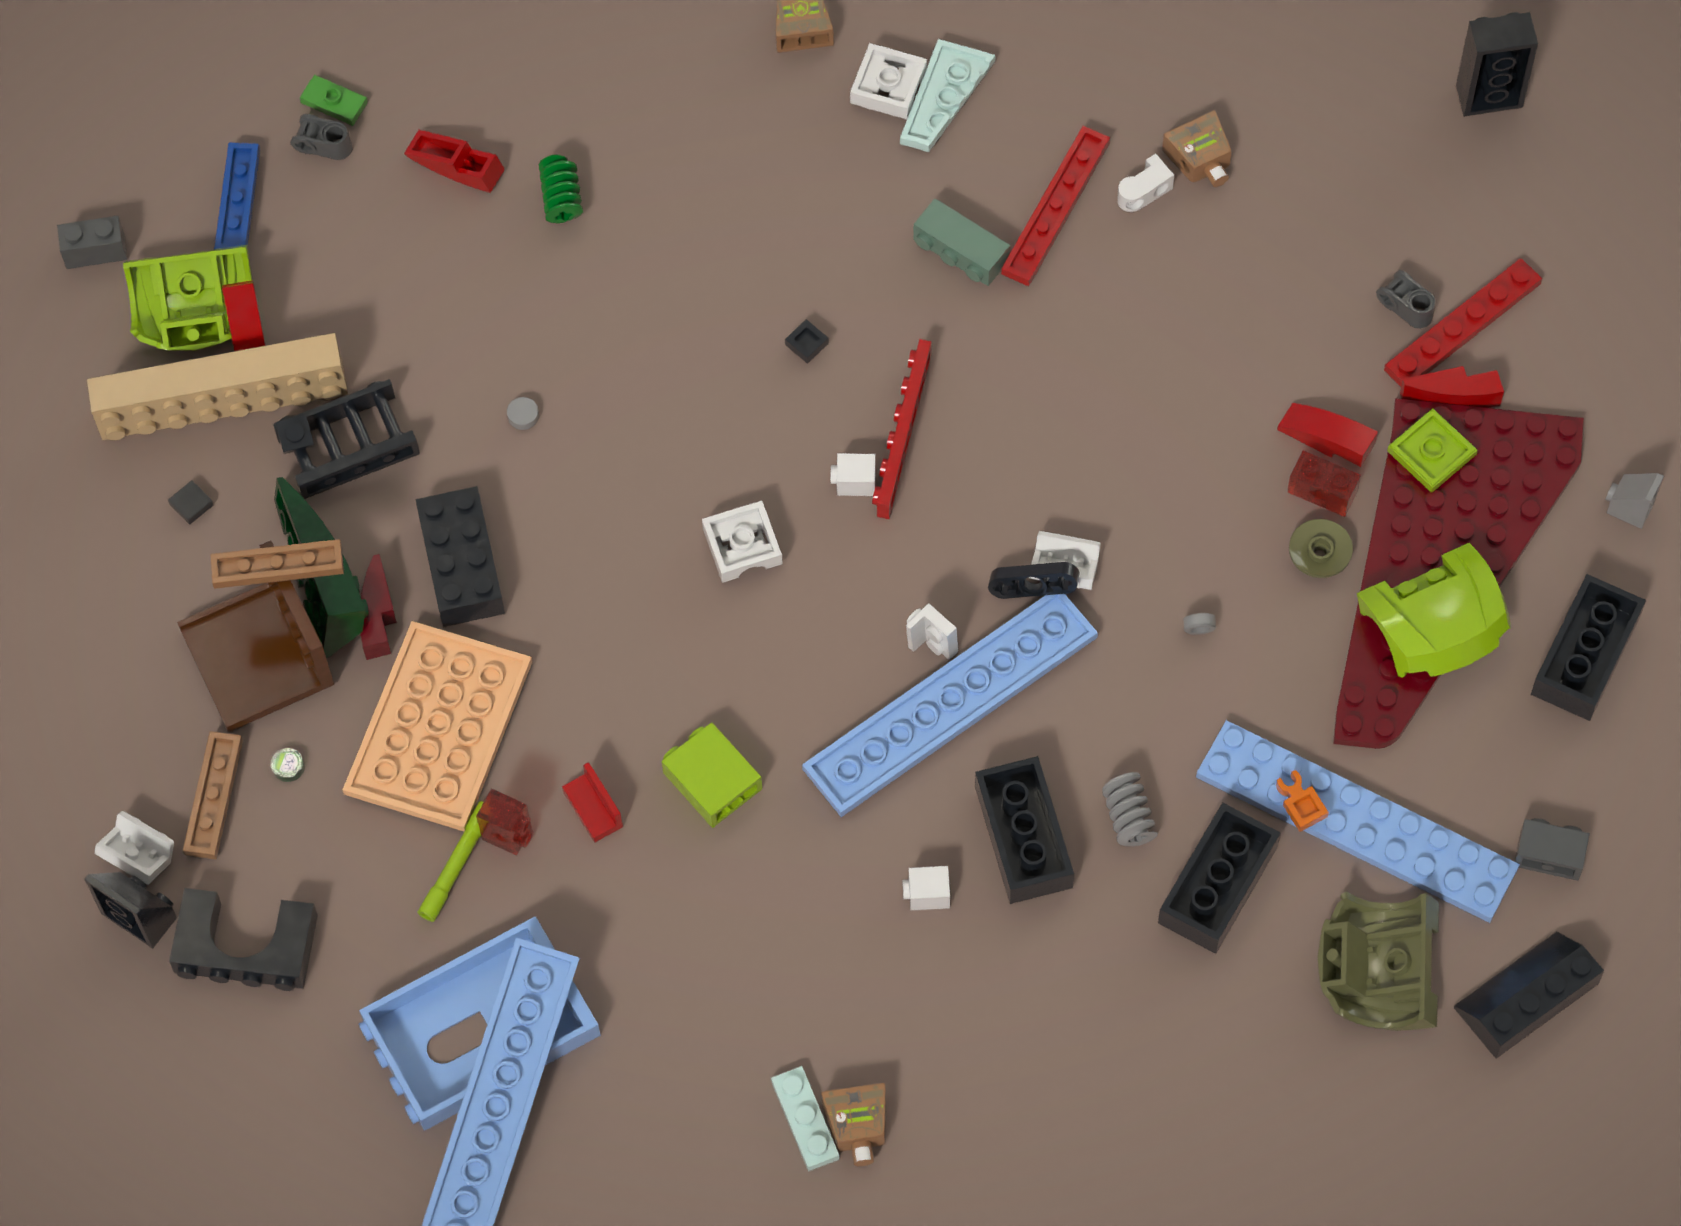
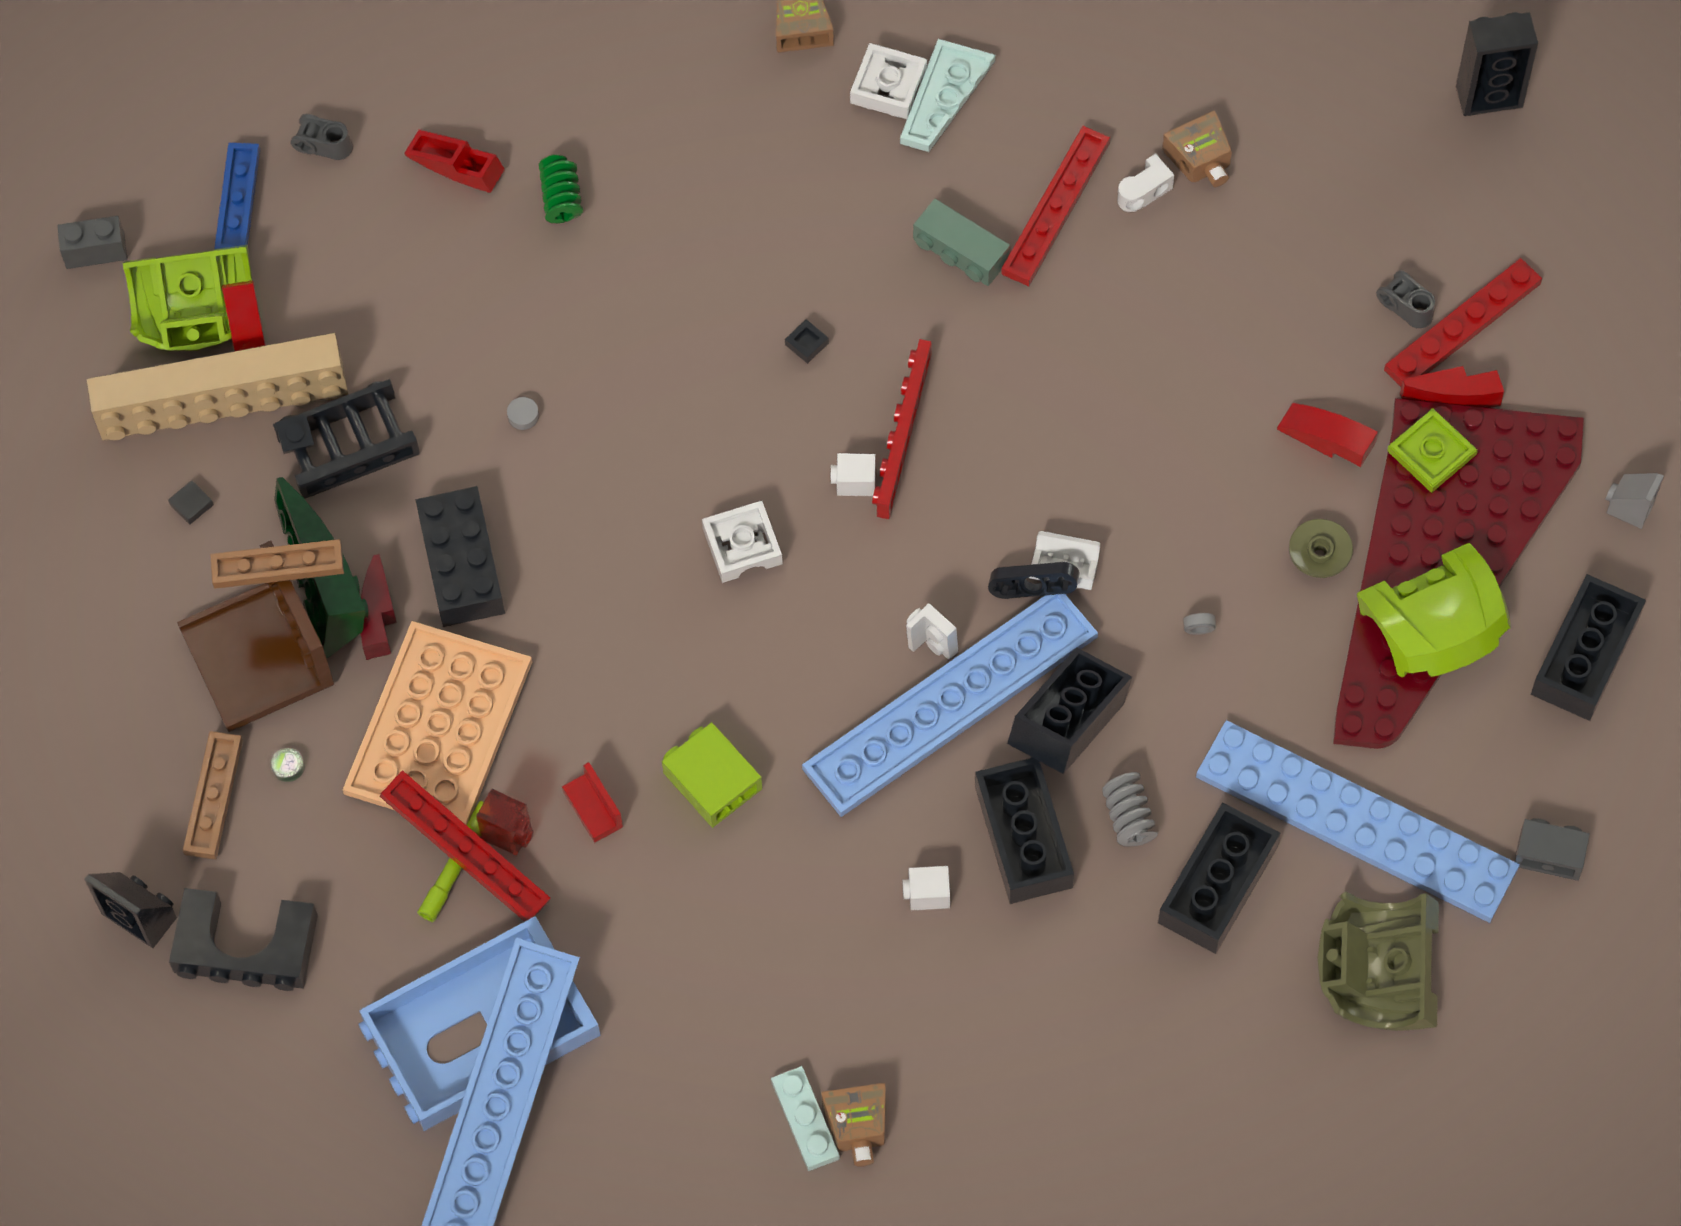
white bracket [95,811,174,885] -> none
bright green plate [299,74,368,126] -> none
orange plate [1276,770,1329,832] -> none
clear red brick [1287,450,1361,517] -> none
black slope [1454,932,1604,1059] -> none
none -> red plate [380,770,550,922]
none -> black brick [1007,647,1132,774]

